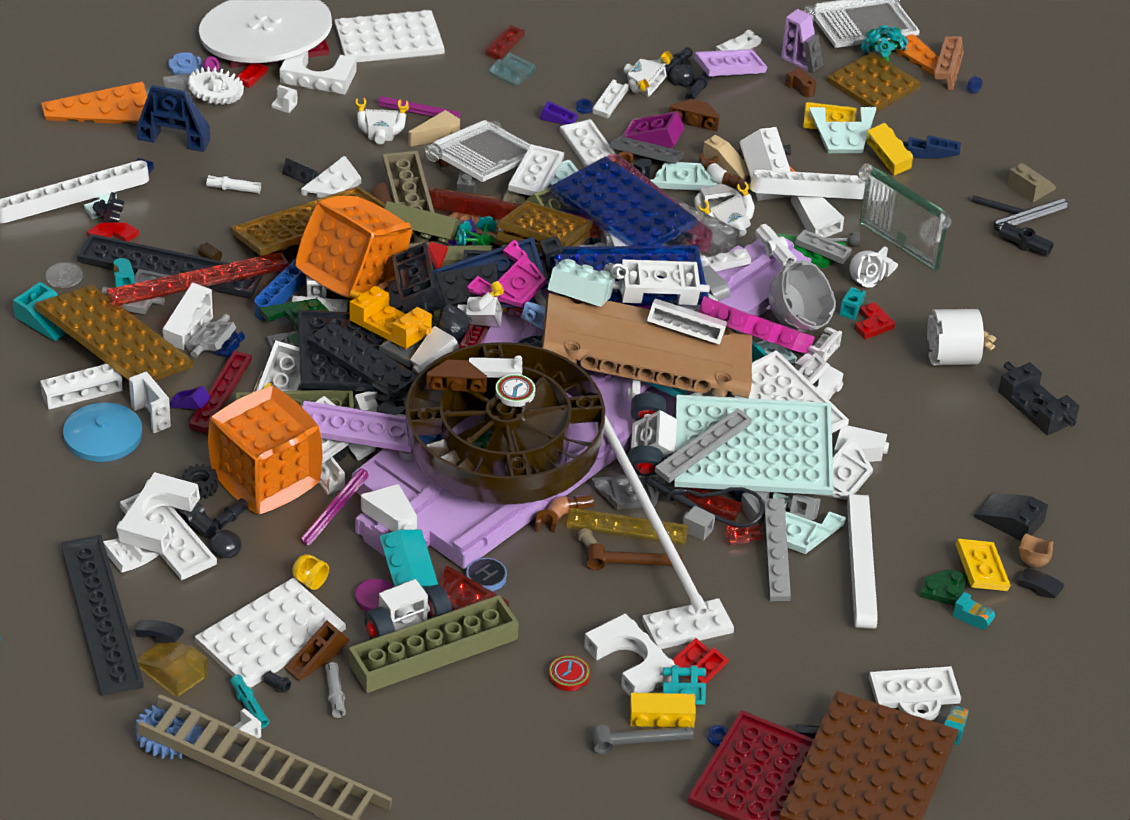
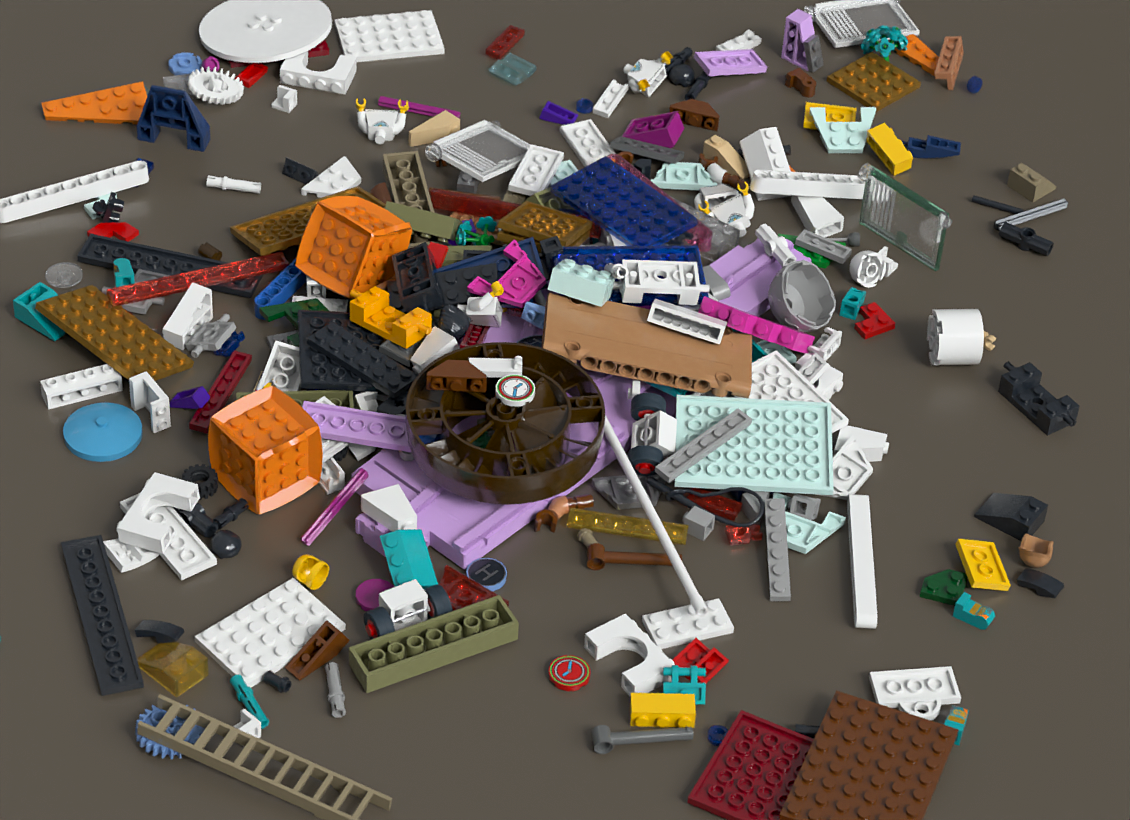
white plate [697,249,751,272] -> none

